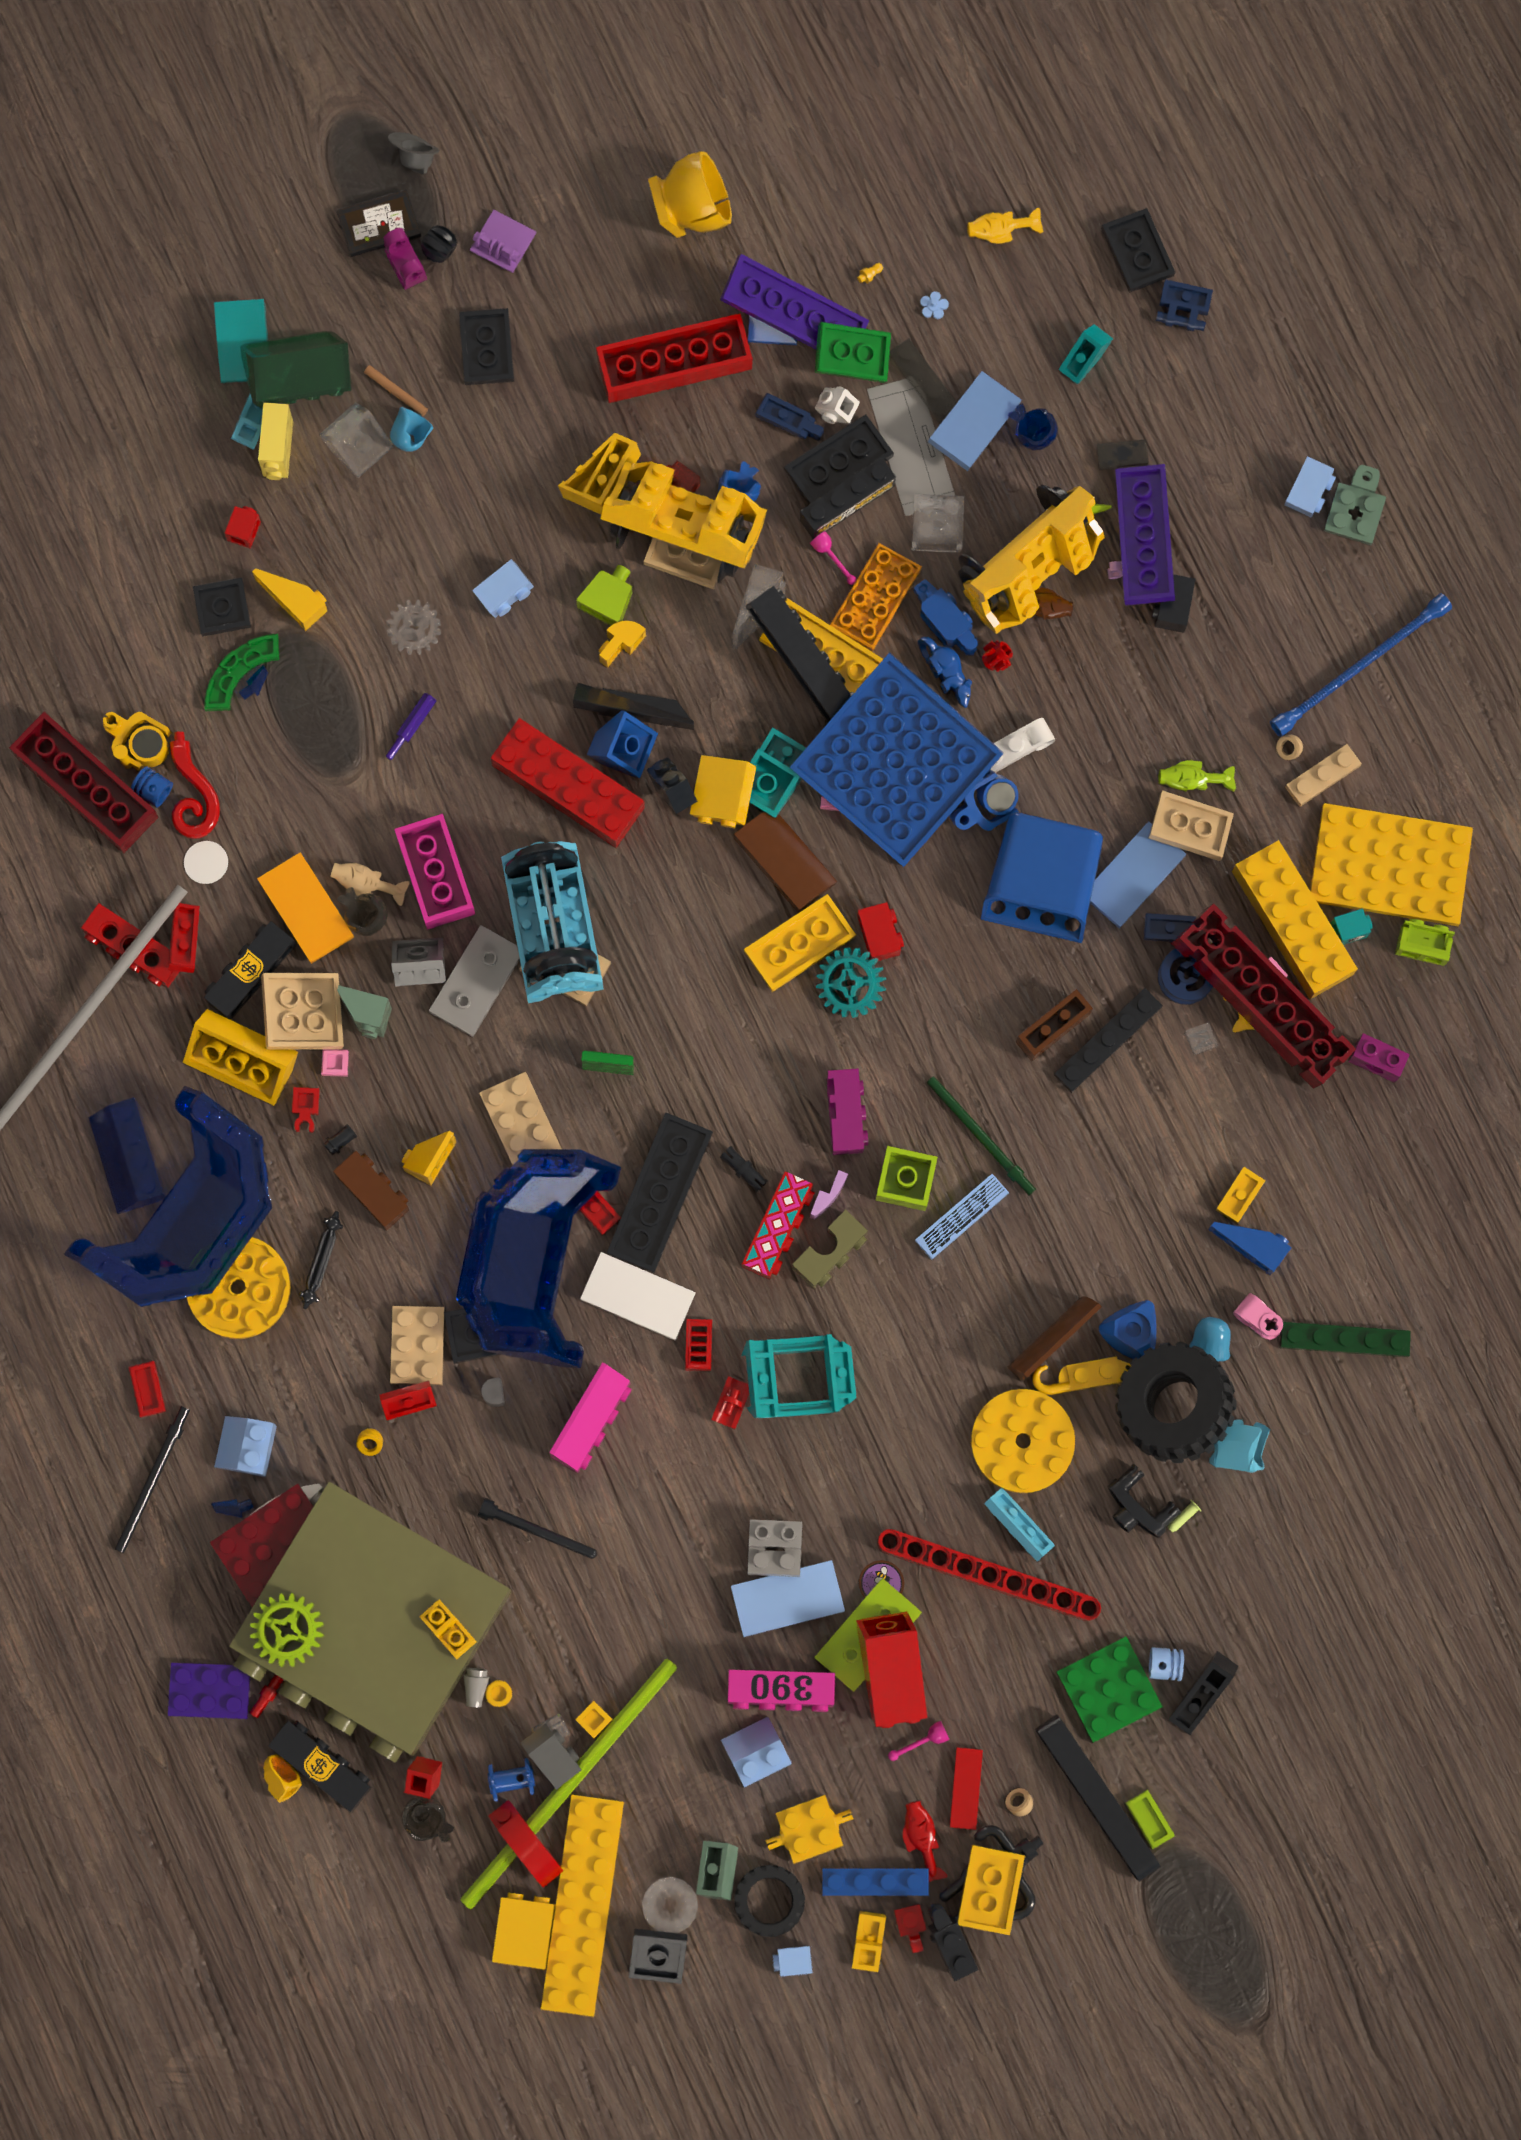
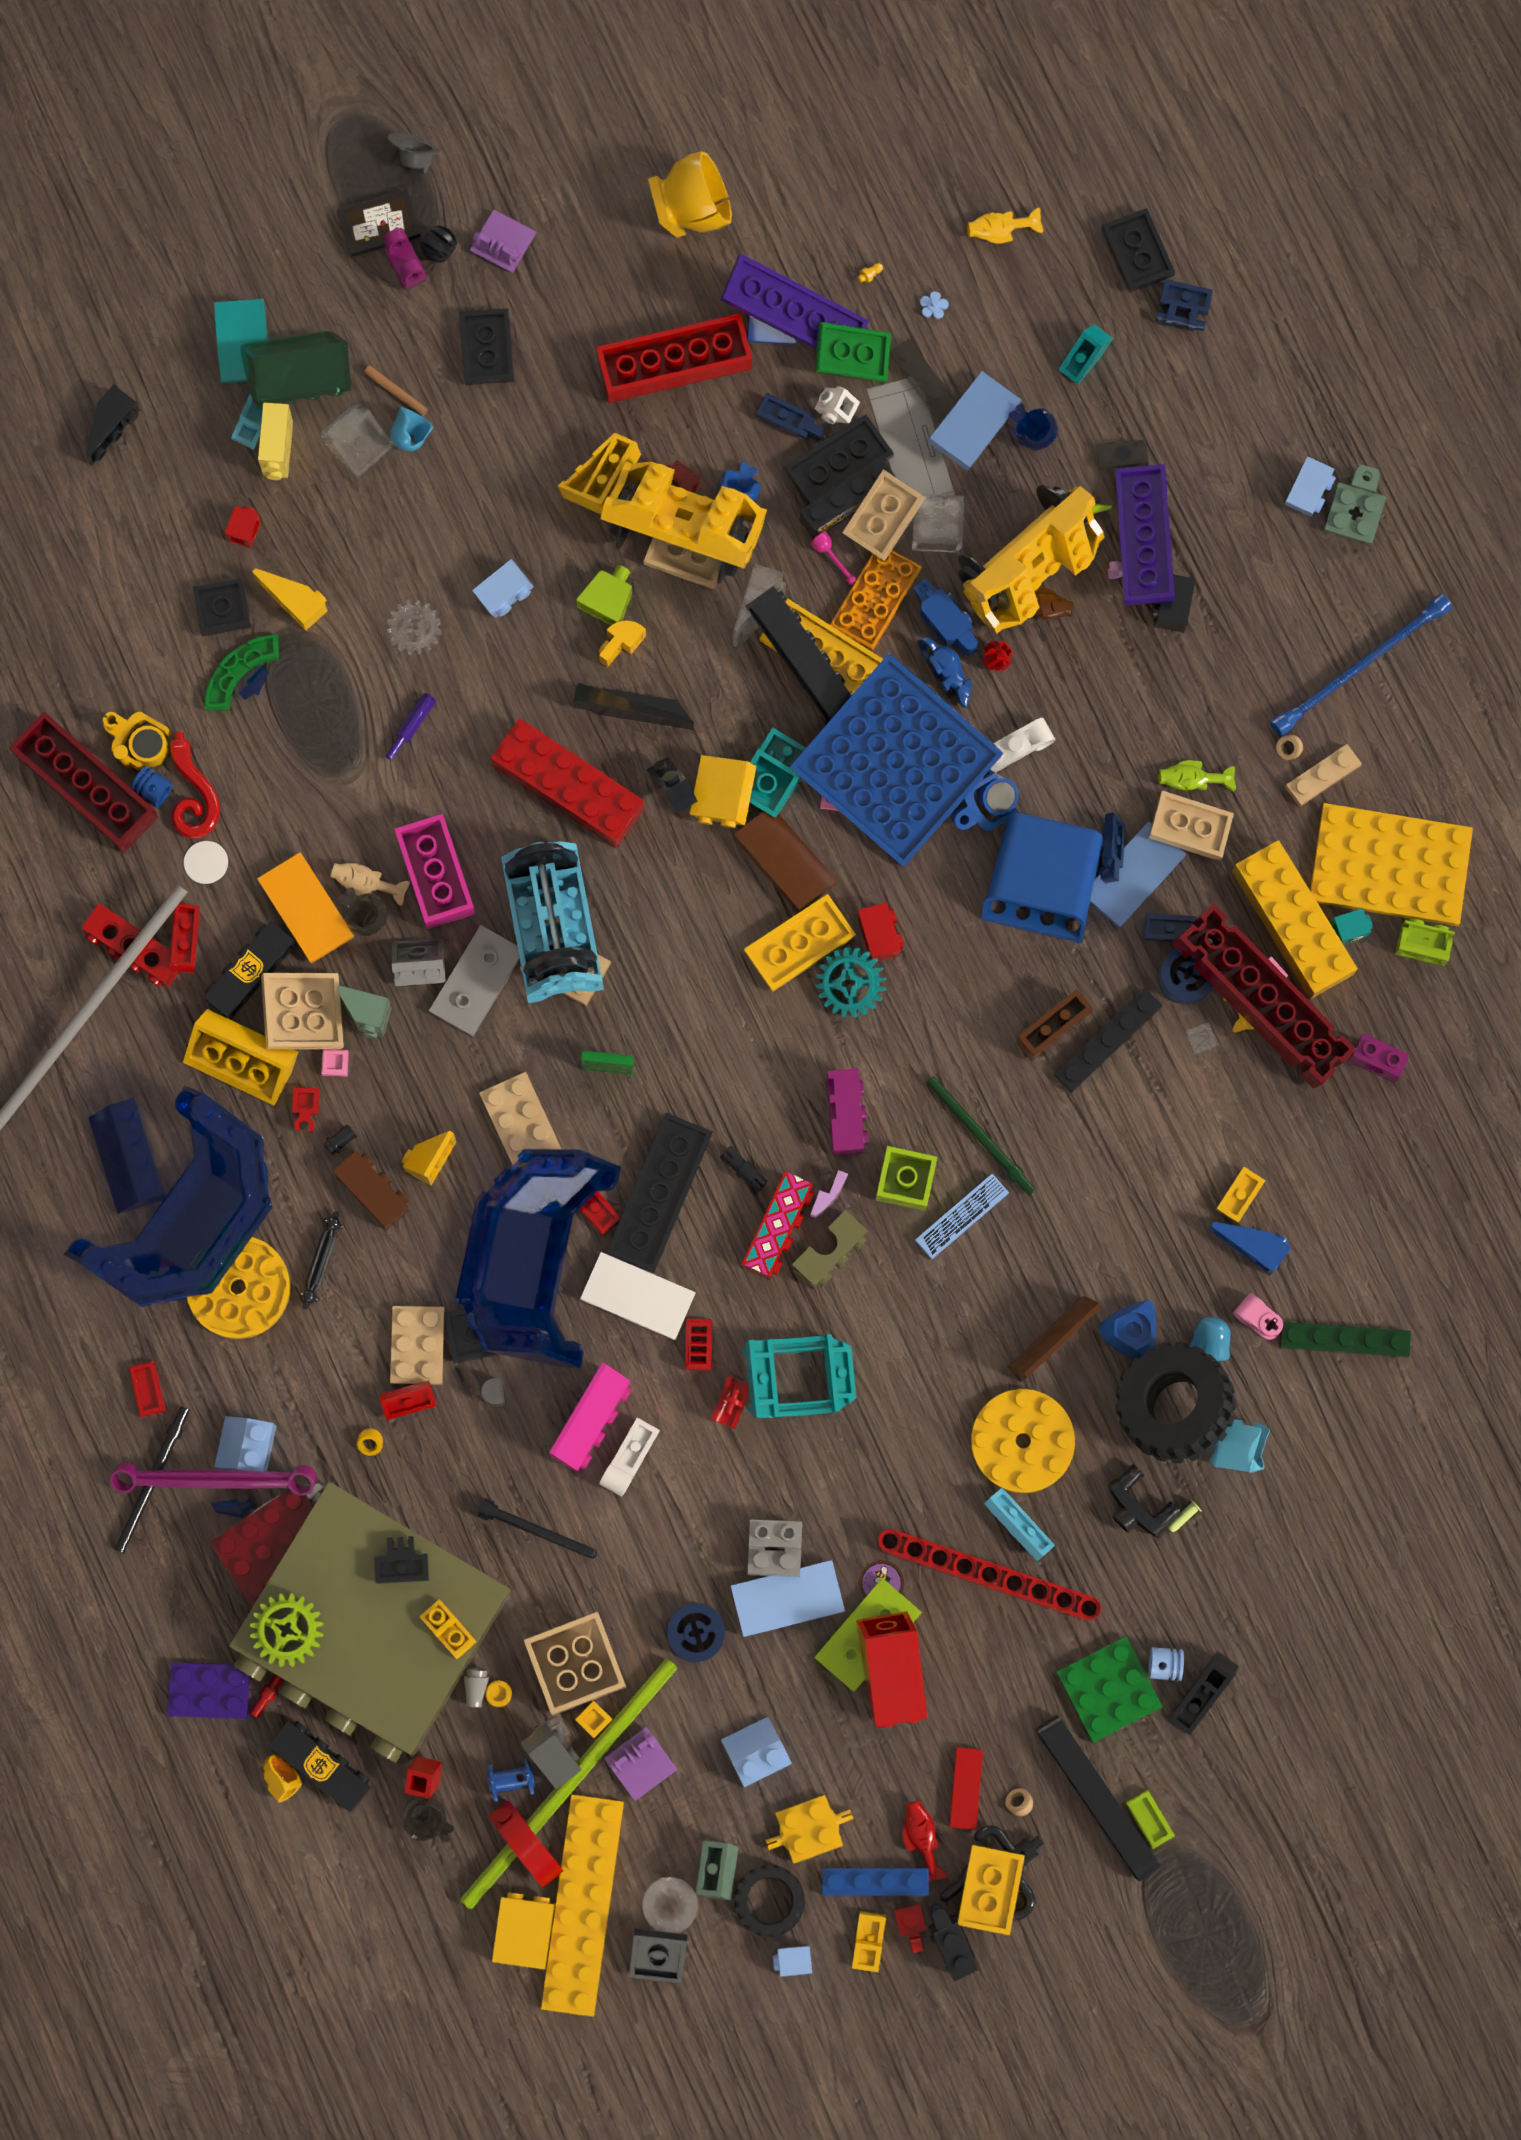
blue slope [587,711,658,778] -> none
dark pink brick [728,1670,835,1712] -> none
dark pink hinge [888,1720,950,1761] -> none
yellow plate [1032,1356,1131,1395] -> none
none -> black slope [86,384,140,465]
none -> magenta piece [110,1463,317,1496]
none -> black hinge [374,1536,429,1584]
none -> tan slope [524,1612,626,1716]
none -> white plate [599,1418,660,1497]
none -> medium lavender hinge [604,1727,678,1801]
none -> dark blue wheel [667,1604,725,1662]
none -> tan plate [843,469,926,561]
none -> dark blue hinge [1100,812,1125,884]

